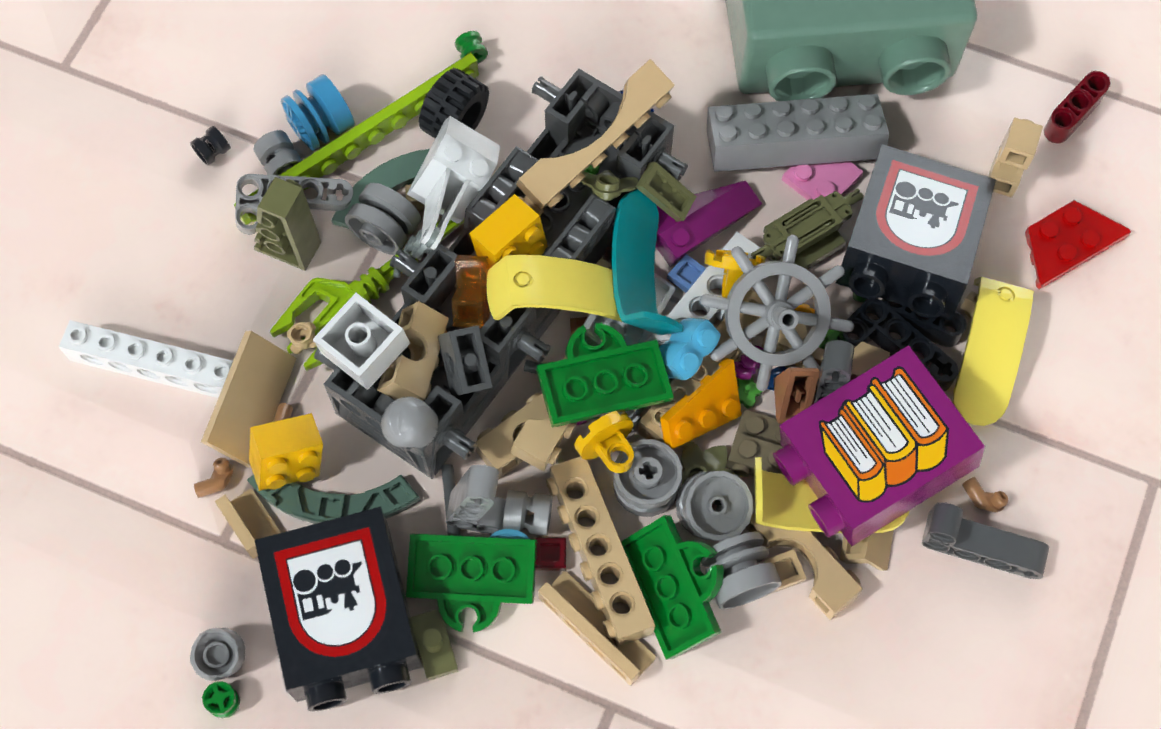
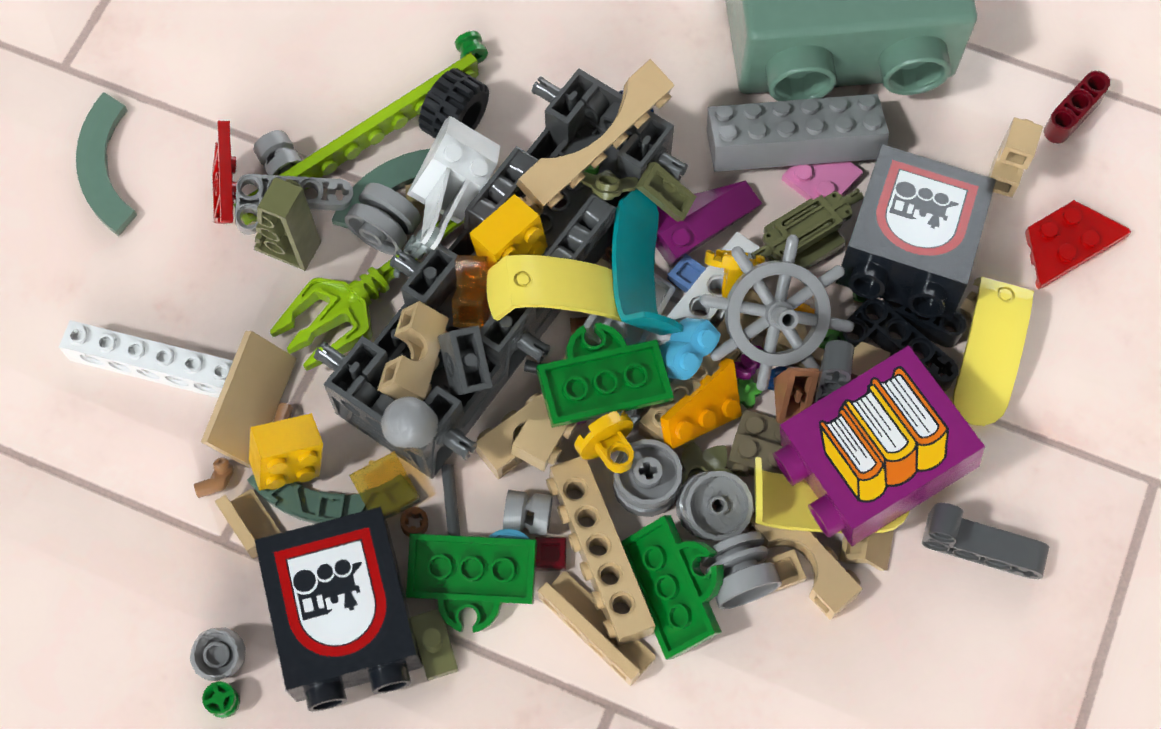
black wheel [190,126,231,166] -> none
dark azure wheel [281,74,355,151] -> none
tan plate [287,322,317,354] -> none
white brick [313,293,410,390] -> none
light grey beam [446,465,506,534] -> none
medium nougat arm [962,477,1009,512] -> none
none -> sand green tile [76,92,137,236]
none -> red wing [212,120,237,224]
none -> clear yellow piece [349,451,420,516]
none -> dark orange bush [400,507,429,537]

